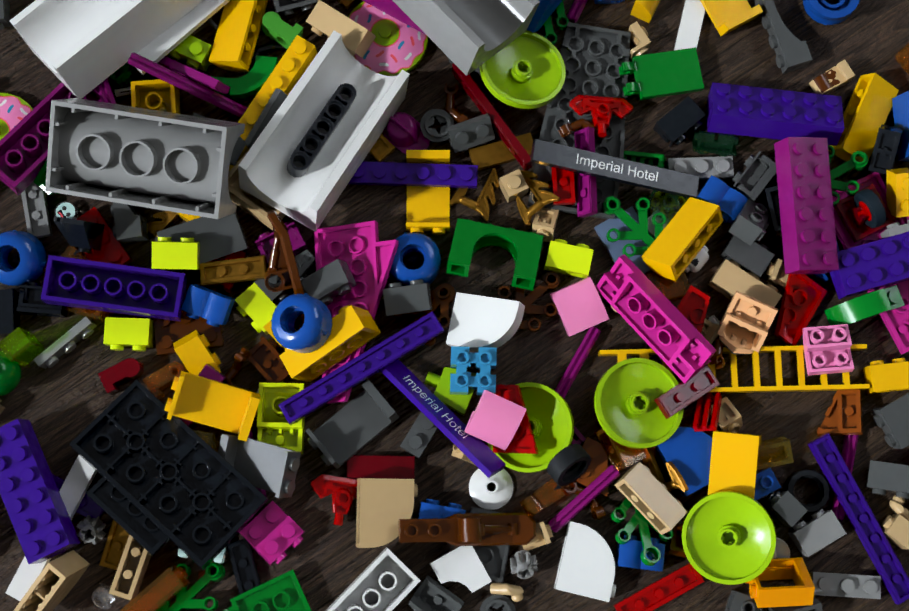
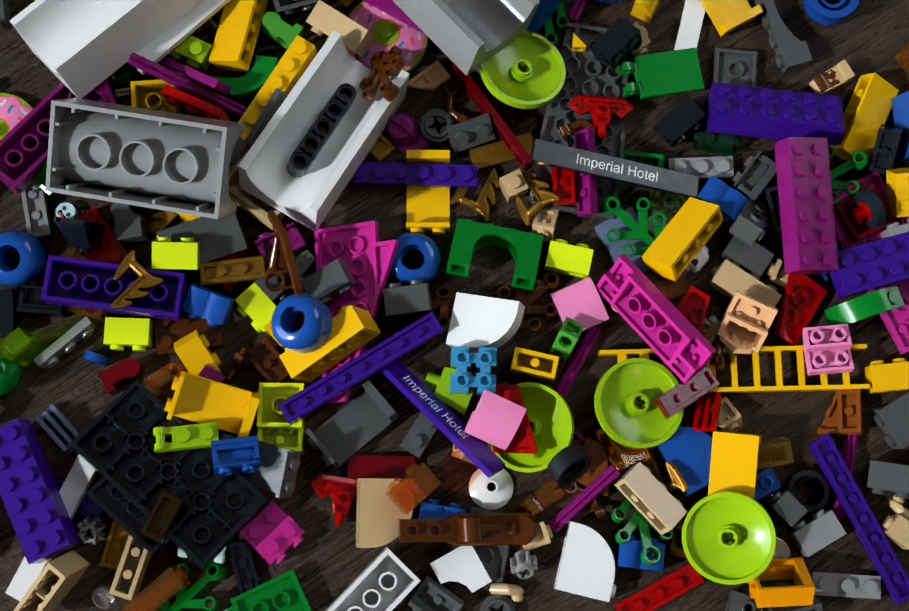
none -> sand blue tile [35,404,80,452]
none -> blue tile [84,350,110,366]
none -> pearl gold piece [111,250,164,308]
none -> dark brown tile [140,491,184,544]
none -> lime plate [153,422,219,453]
none -> red wing [161,84,231,122]
none -> blue hinge [211,436,260,476]
none -> reddish brown plant [359,45,405,102]
none -> clear orange brick [386,463,441,514]
none -> light nougat tile [407,60,451,91]
none -> yellow brick [509,347,559,381]
none -> bright green leg [549,317,585,362]
none -> yellow piece [572,32,586,52]
none -> black hinge [591,17,643,71]
none -> dark grey tile [711,47,758,87]

